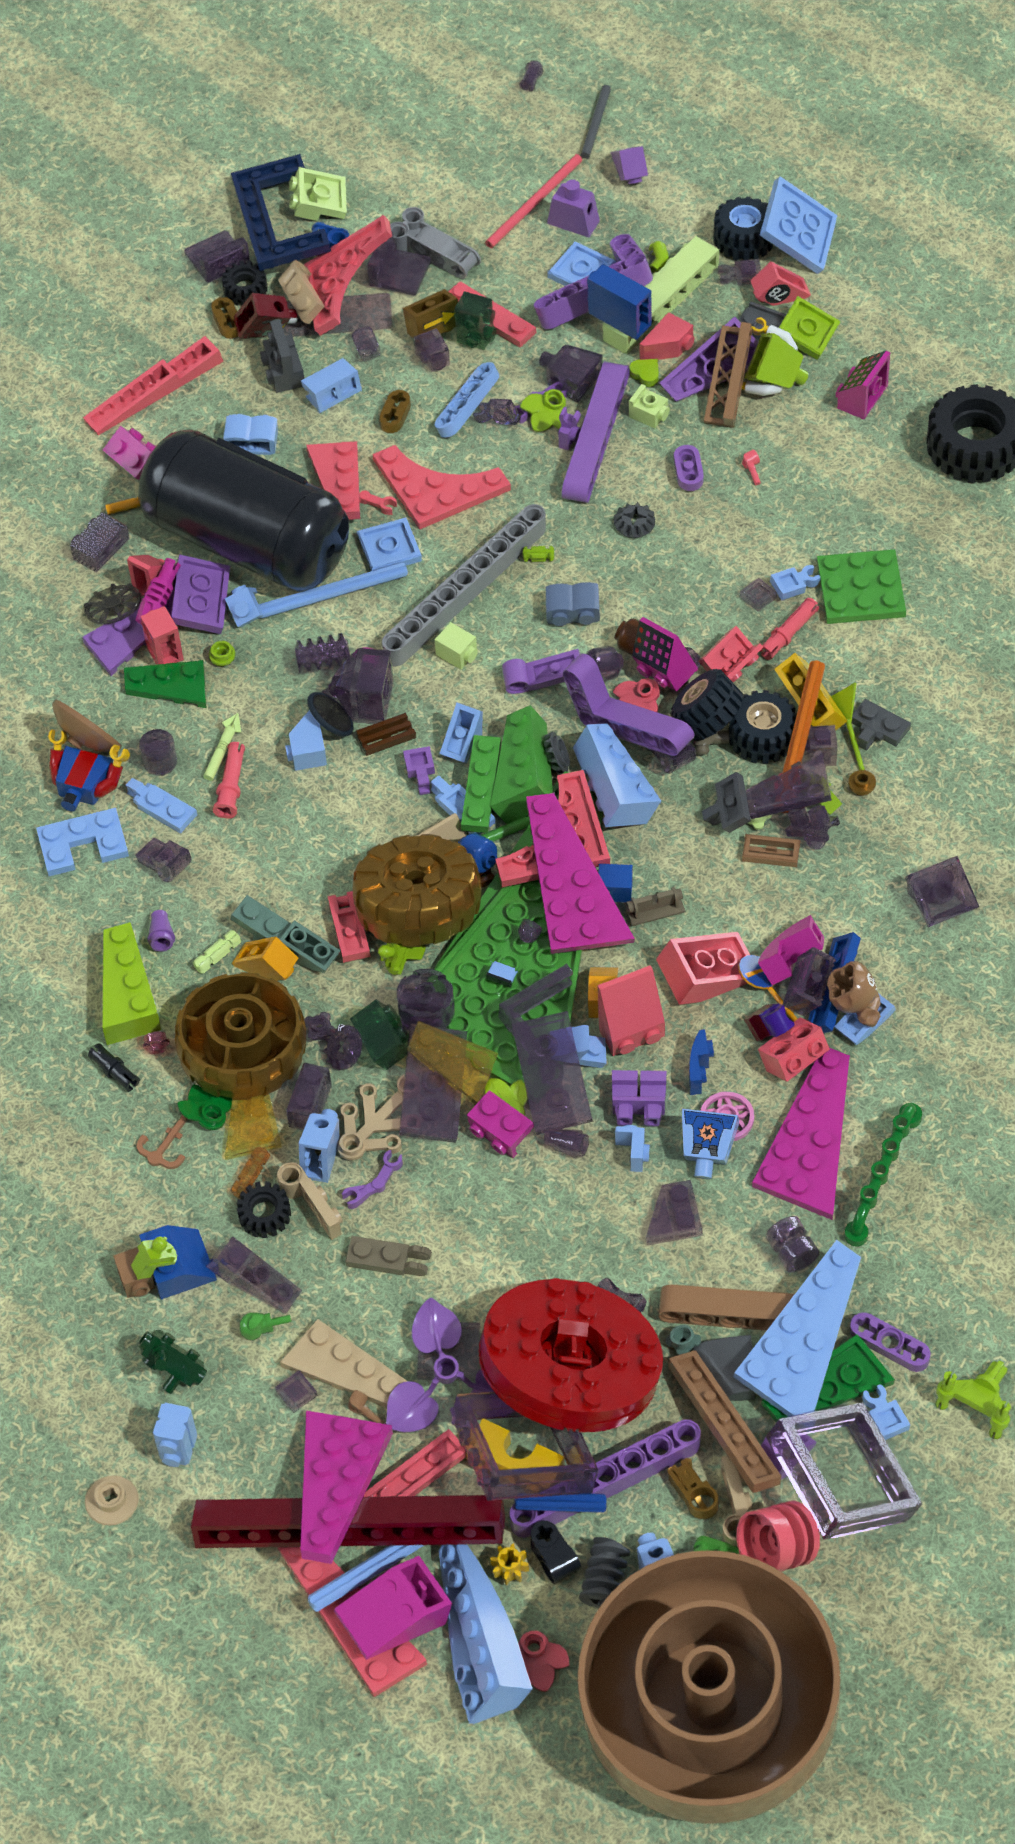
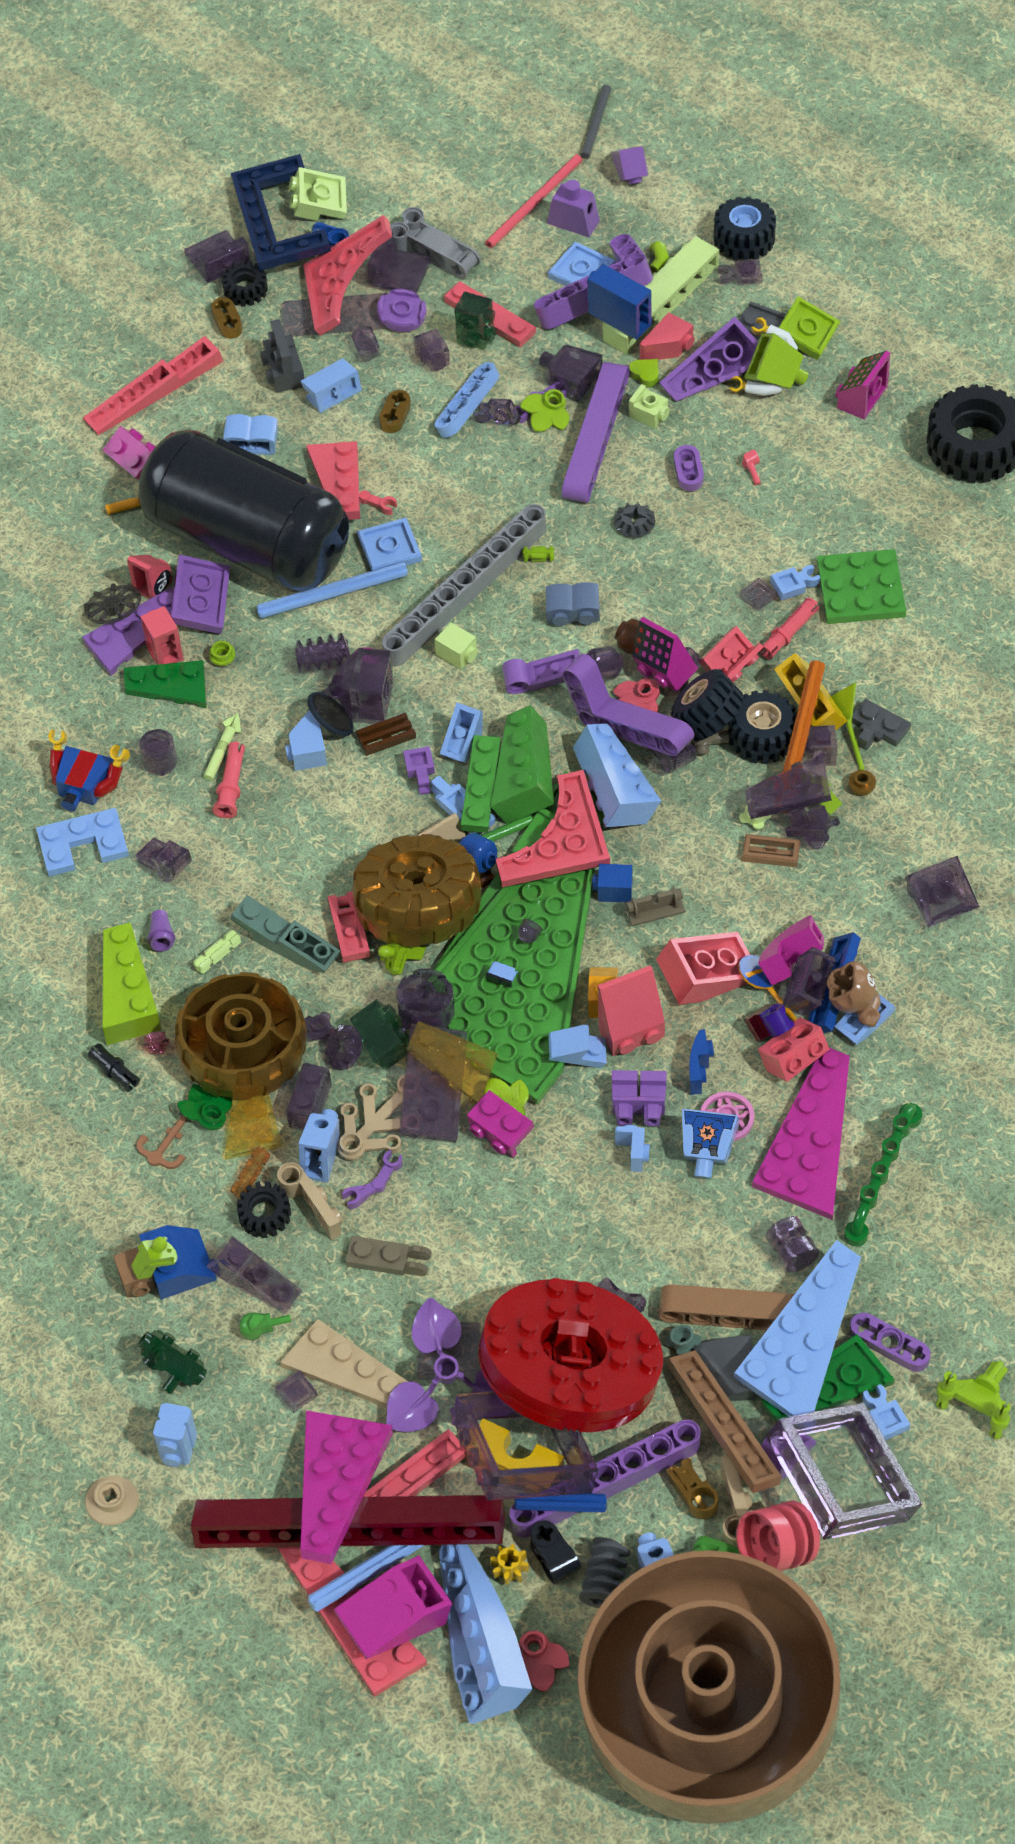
medium nougat dish [52,699,122,752] -> none
clear purple brick [70,512,130,572] -> none
light blue hinge [125,778,197,834] -> none
dark pink hinge [135,558,181,625] -> none
light blue bracket [225,585,263,627] -> none
light orange slope [232,936,299,981] -> none
dark red torso [233,293,298,339] -> none
tan plate [278,260,324,324] -> none
medium nougat hand [348,1390,384,1424] -> none
coral plate [373,445,511,530] -> none
pearl gold brick [403,289,462,343] -> none
hinge [498,964,573,1084] -> none
clear purple plate [512,1011,593,1135] -> none
clear purple pin [520,60,543,92] -> none
dark pink wing [526,793,635,954] -> none
dark grey gear [544,732,570,775] -> none
clear purple cone [544,1128,589,1158] -> none
medium lavender plate [558,407,581,451] -> none
clear purple wing [646,1180,703,1246] -> none
dark grey hinge [702,772,751,833] -> none
medium nougat fence [704,322,752,428] -> none
coral slope [750,261,811,306] -> none
light blue plate [760,177,837,274] -> none
none -> medium lavender tile [377,289,427,332]

